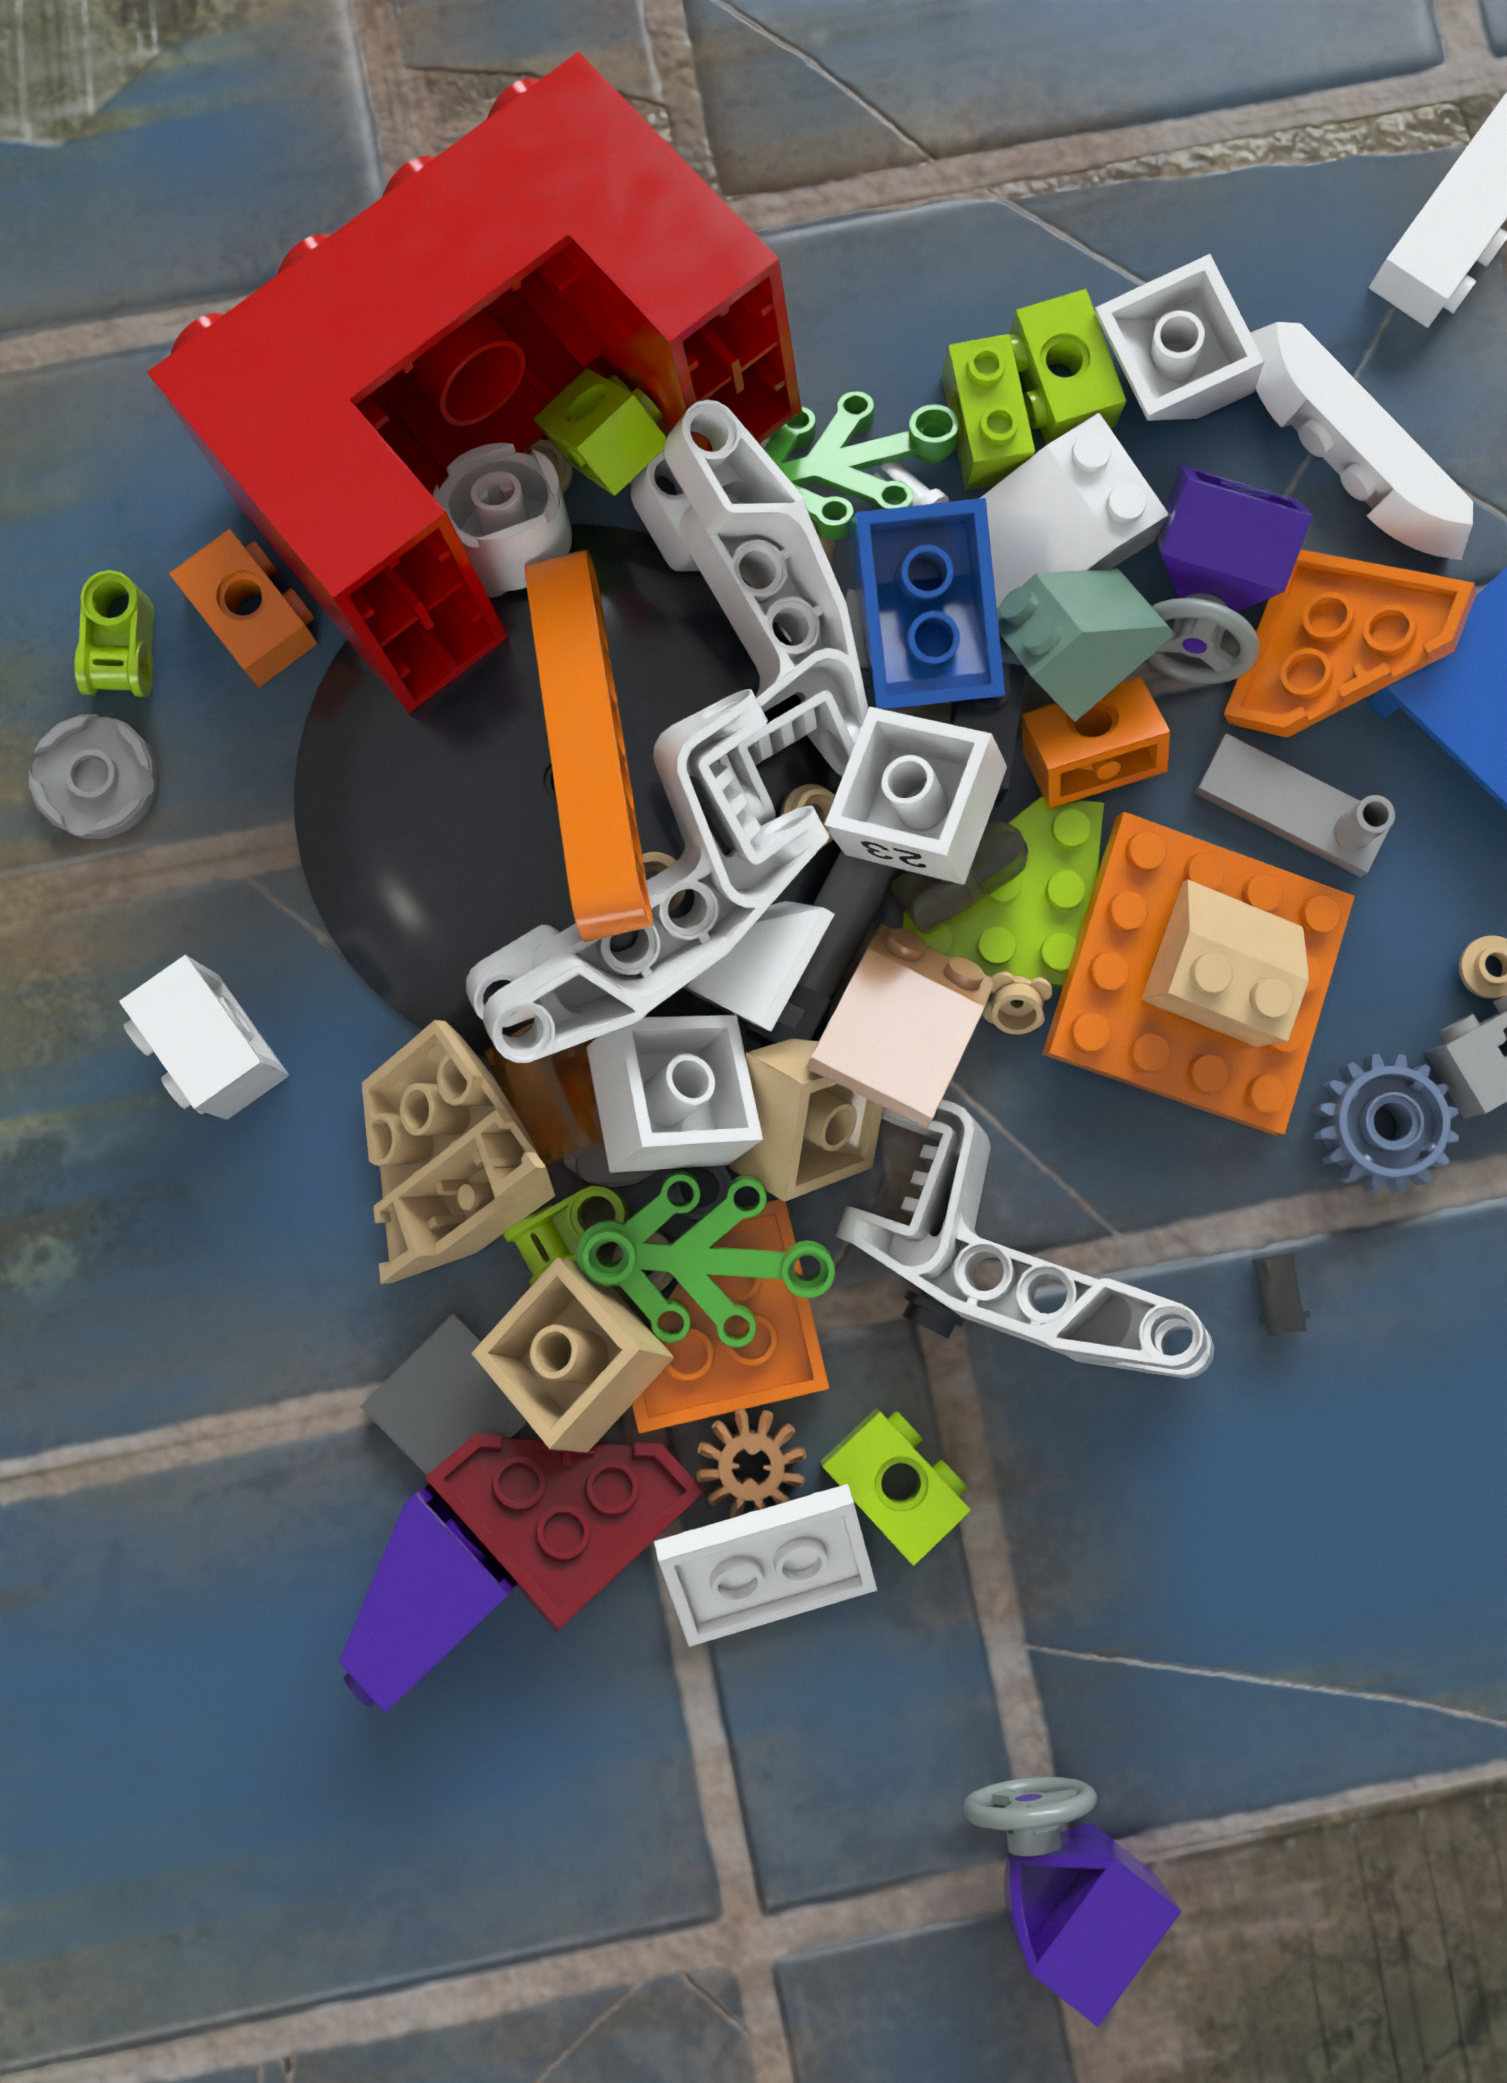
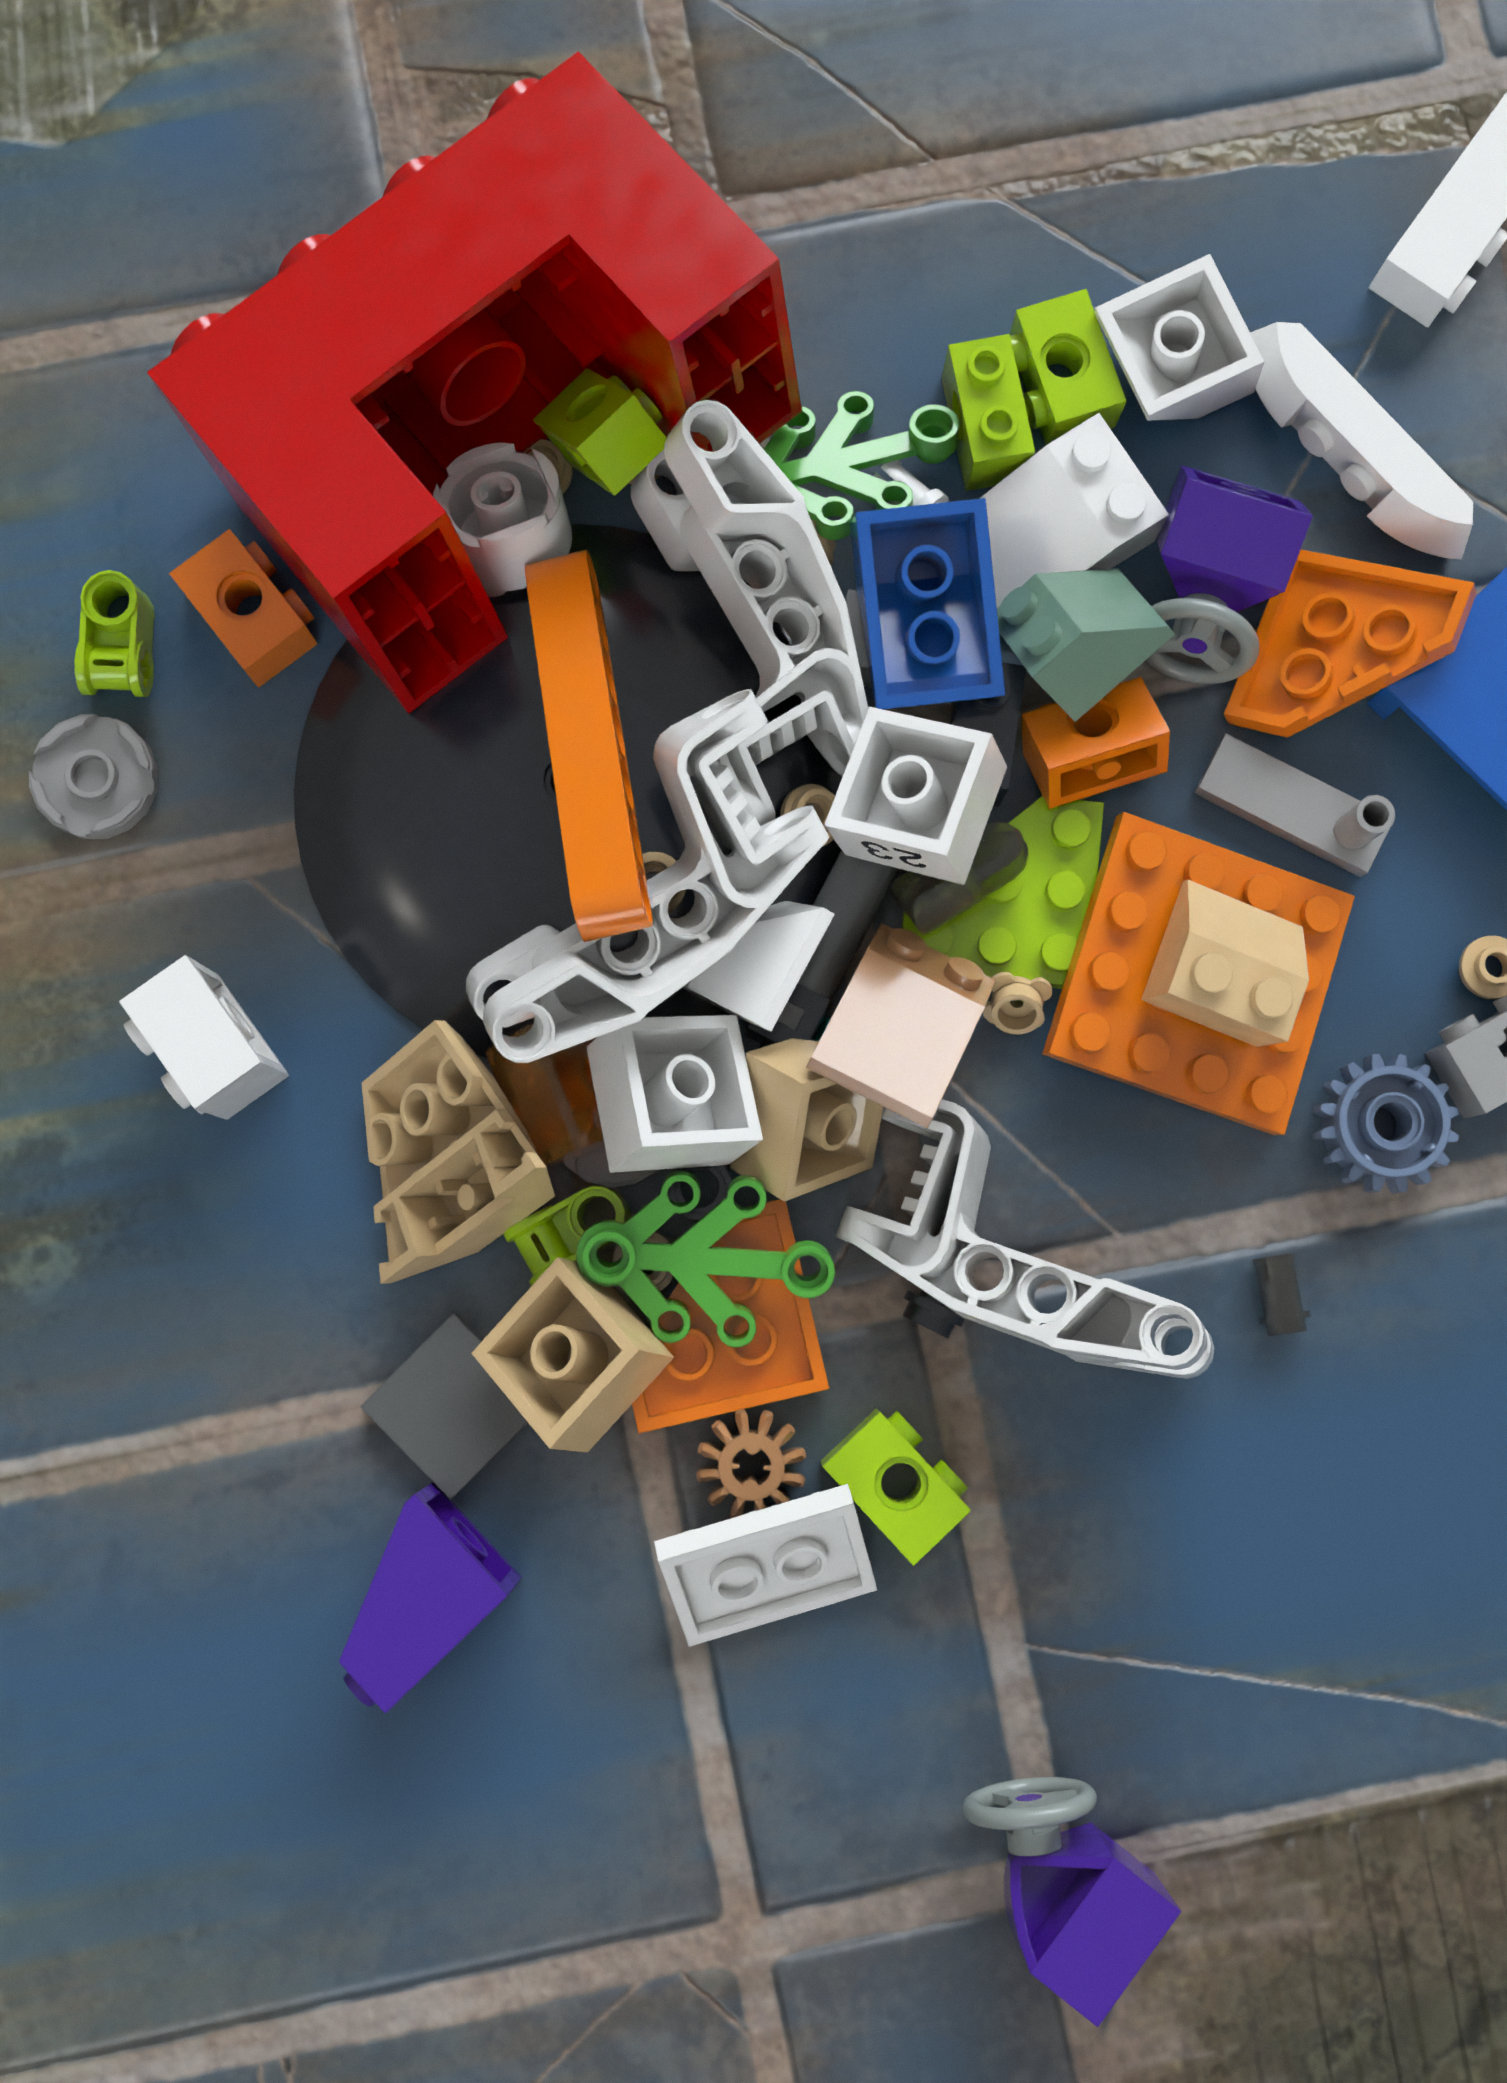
dark red plate [424,1433,705,1633] -> none

